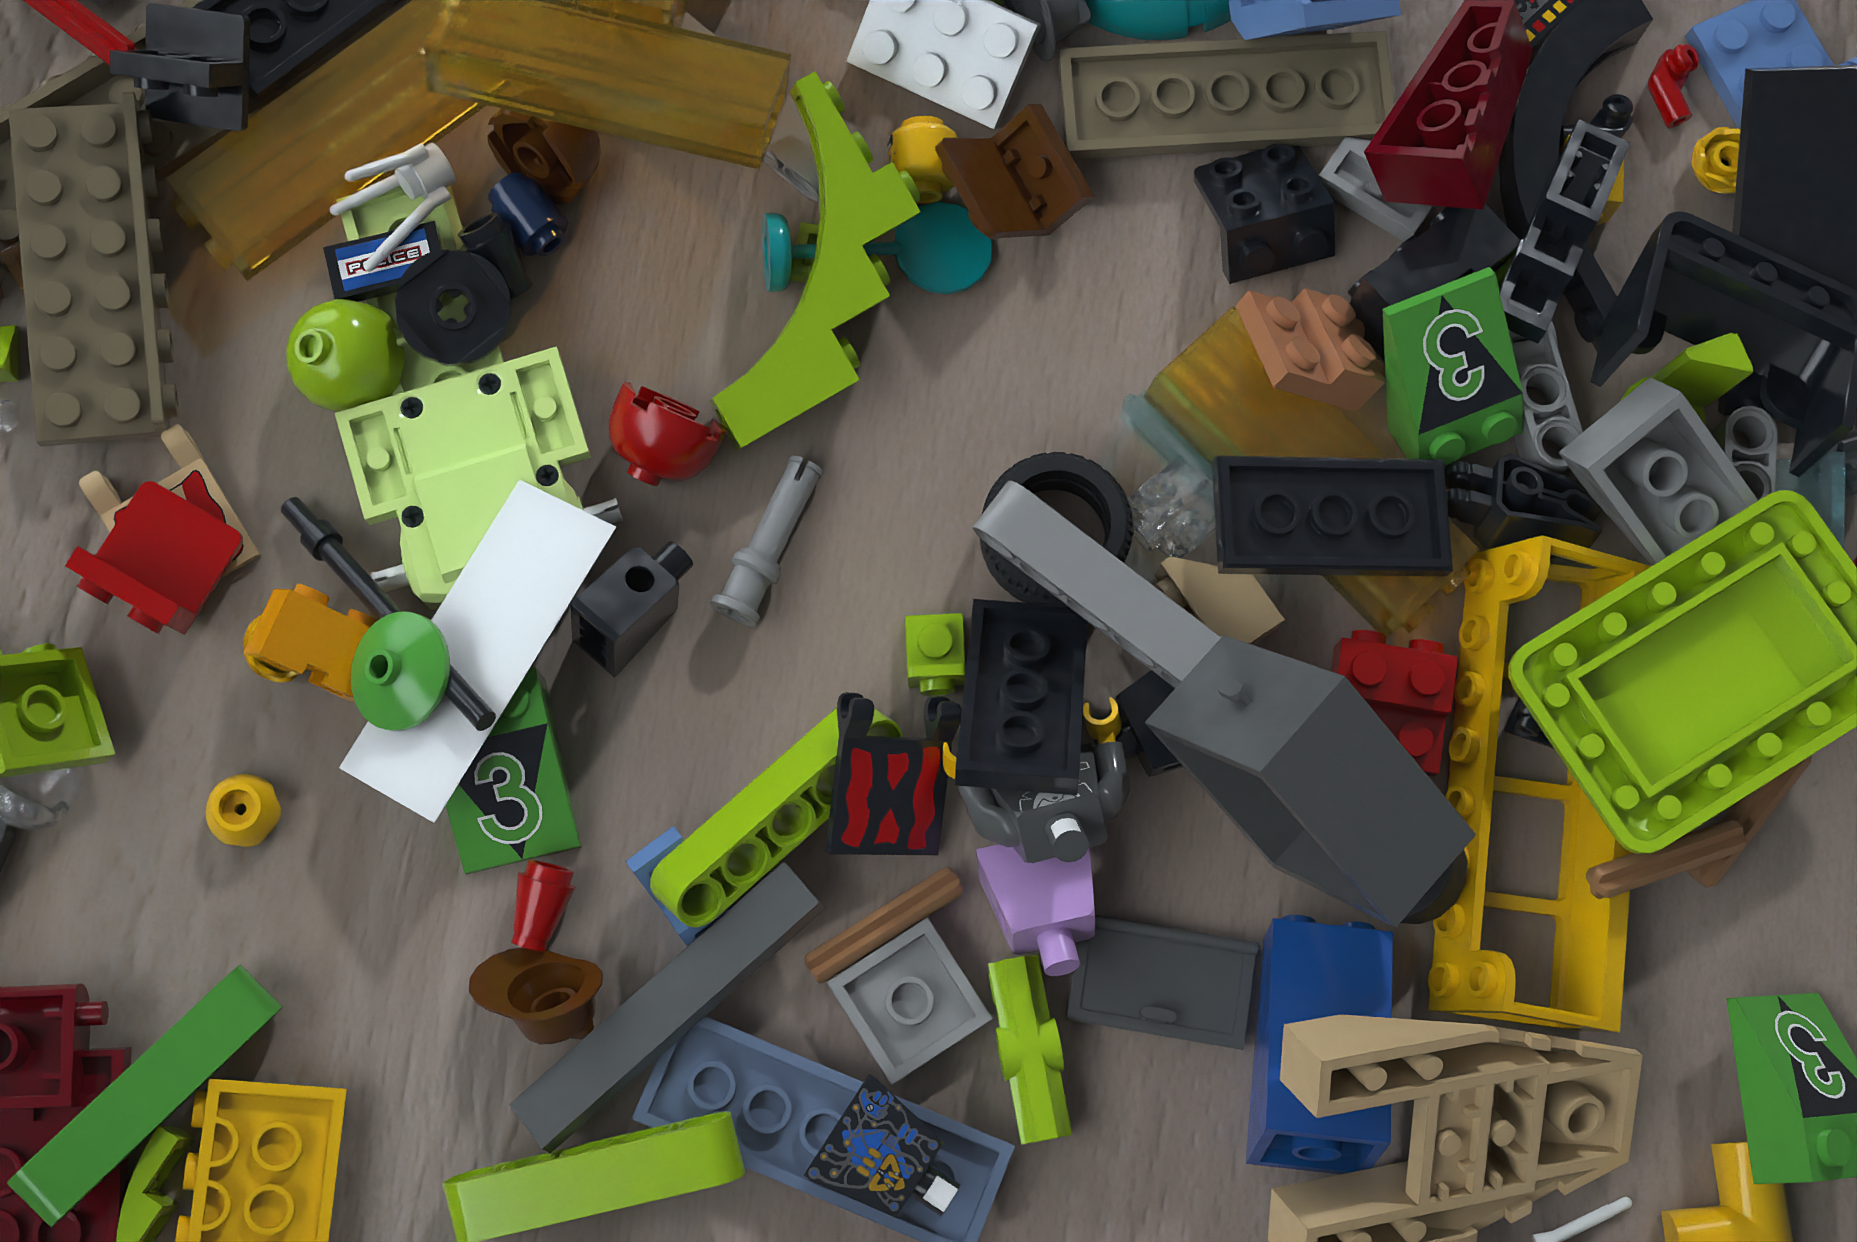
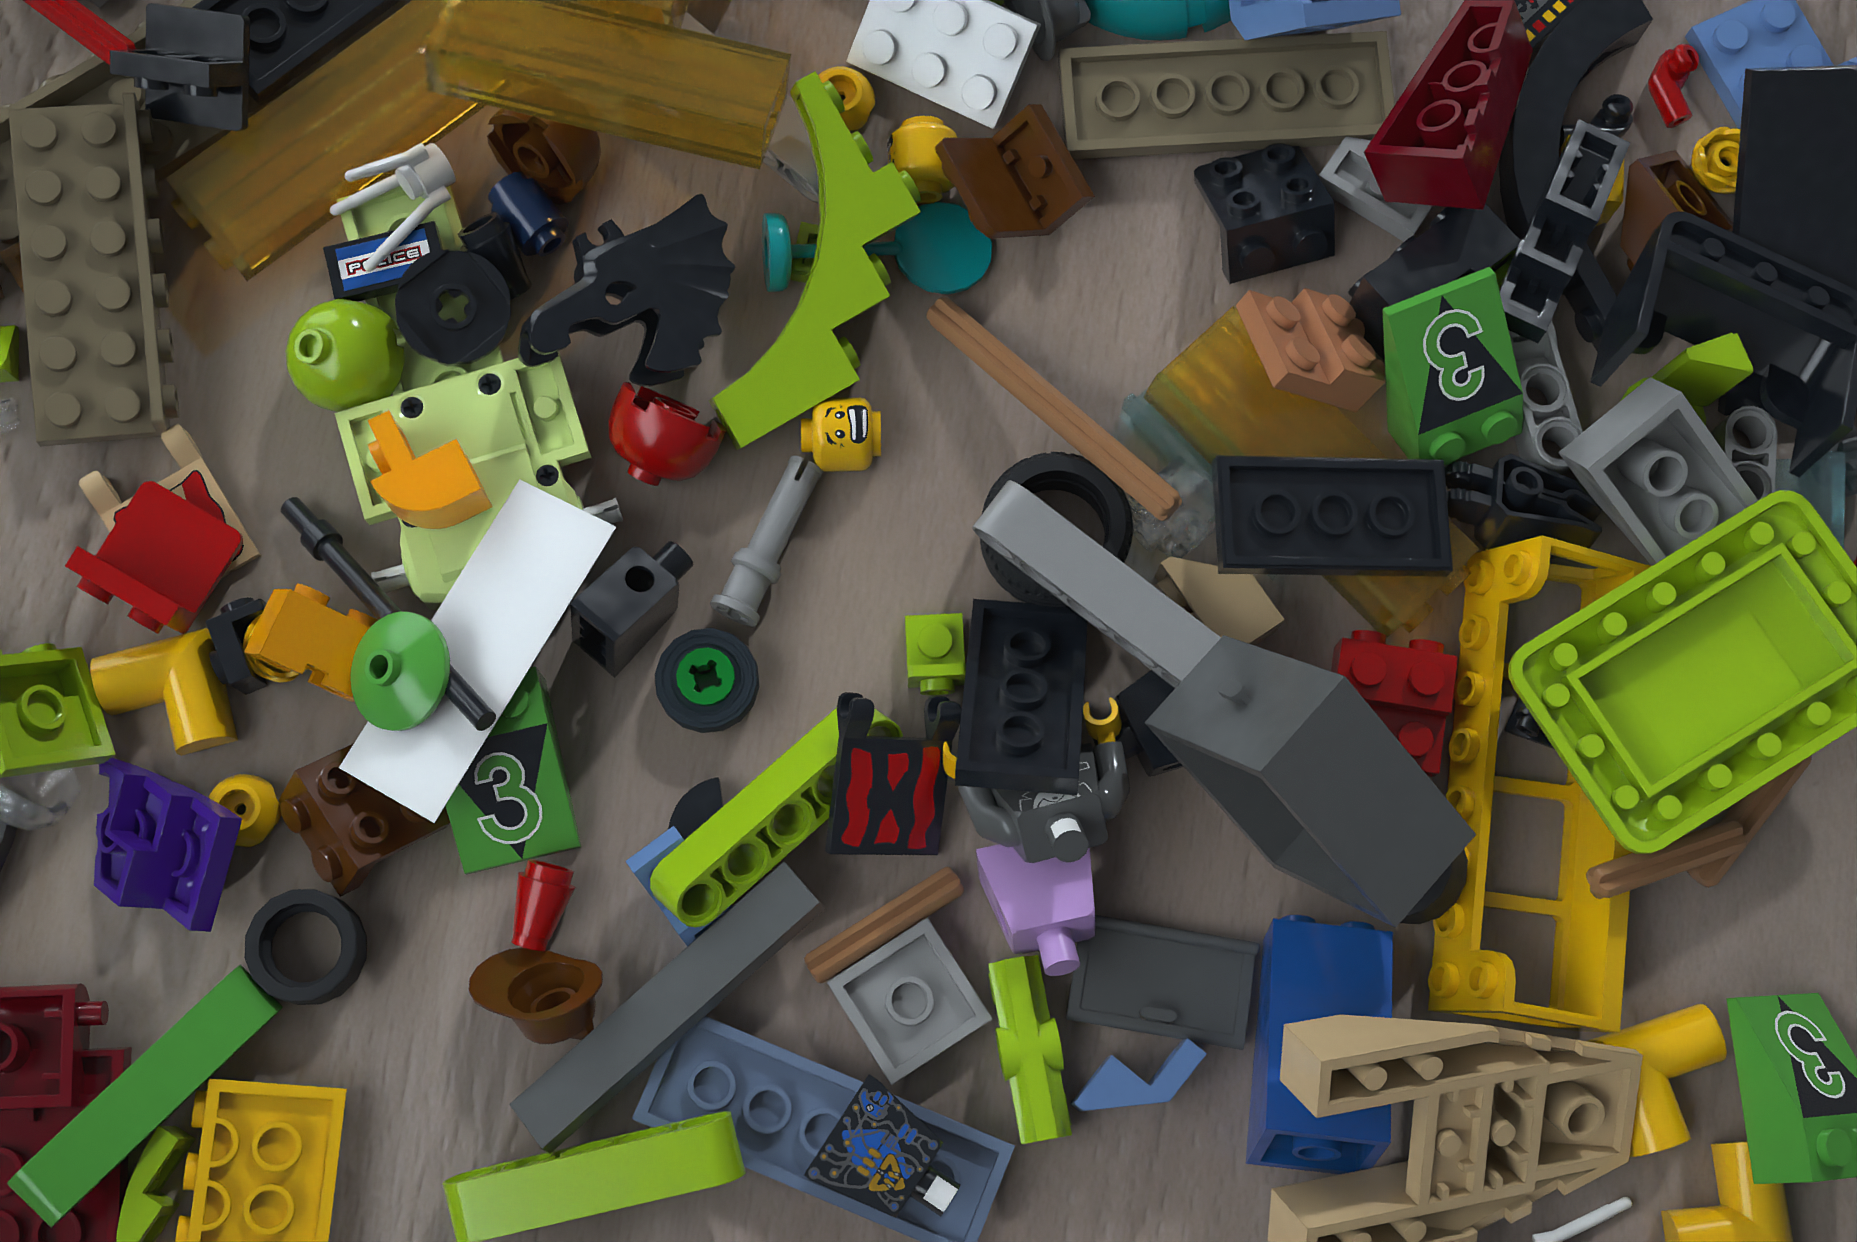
none -> yellow brick [90,628,238,756]
none -> dark purple slope [94,758,242,932]
none -> black bracket [205,597,268,695]
none -> black tyre [244,889,367,1005]
none -> reddish brown bracket [278,743,450,897]
none -> light orange brick [367,410,493,529]
none -> black animal [518,194,736,387]
none -> black wheel [654,628,760,733]
none -> black tile [668,777,724,840]
none -> yellow head [801,397,881,472]
none -> yellow plate [818,66,875,131]
none -> medium nougat axle [926,297,1182,521]
none -> medium blue slope [1070,1038,1207,1112]
none -> yellow brick [1587,1004,1727,1157]
none -> reddish brown slope [1620,150,1733,271]

